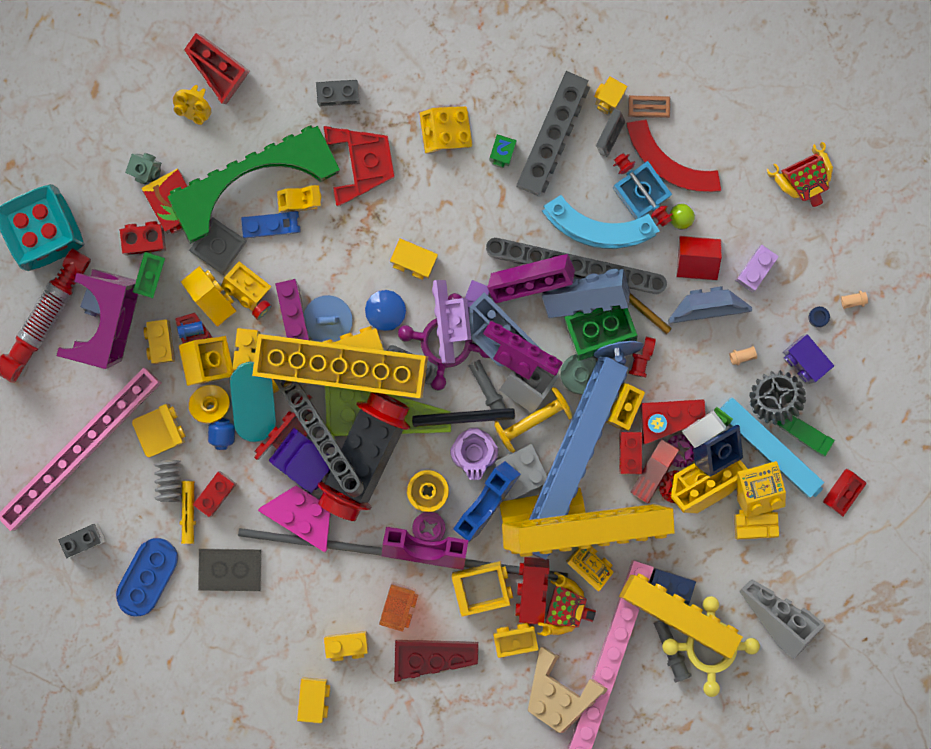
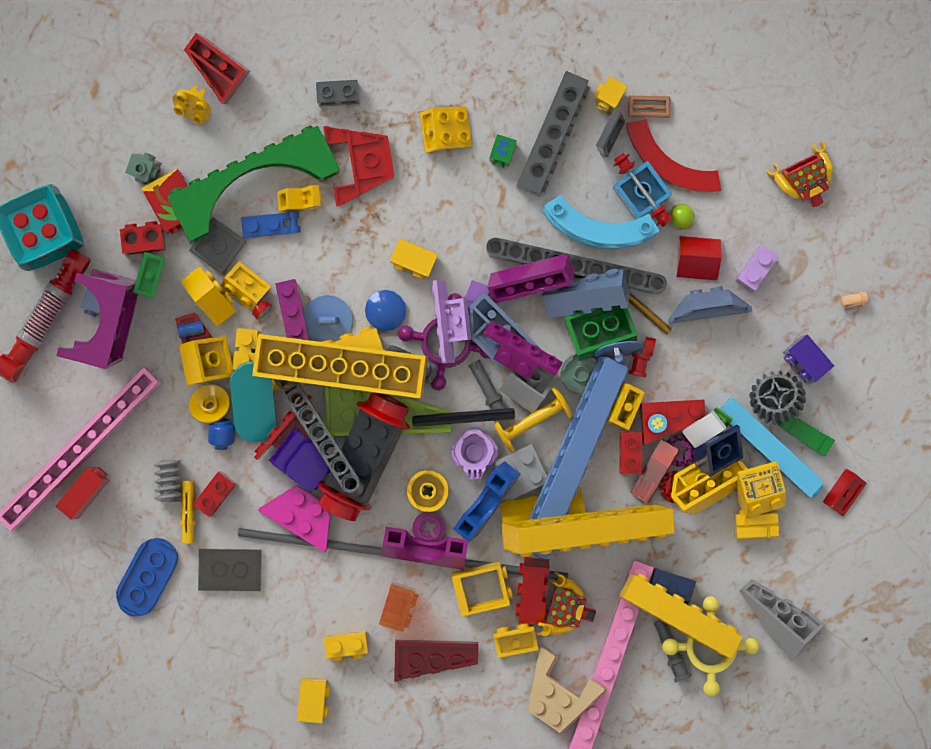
dark grey hips [58,523,106,559] -> none
yellow bracket [132,404,186,457] -> none
yellow brick [144,319,175,364] -> none
yellow slope [566,546,614,592] -> none
light nougat pin [729,346,757,366] -> none
dark blue tile [808,306,830,327] -> none
none -> red brick [55,467,110,520]

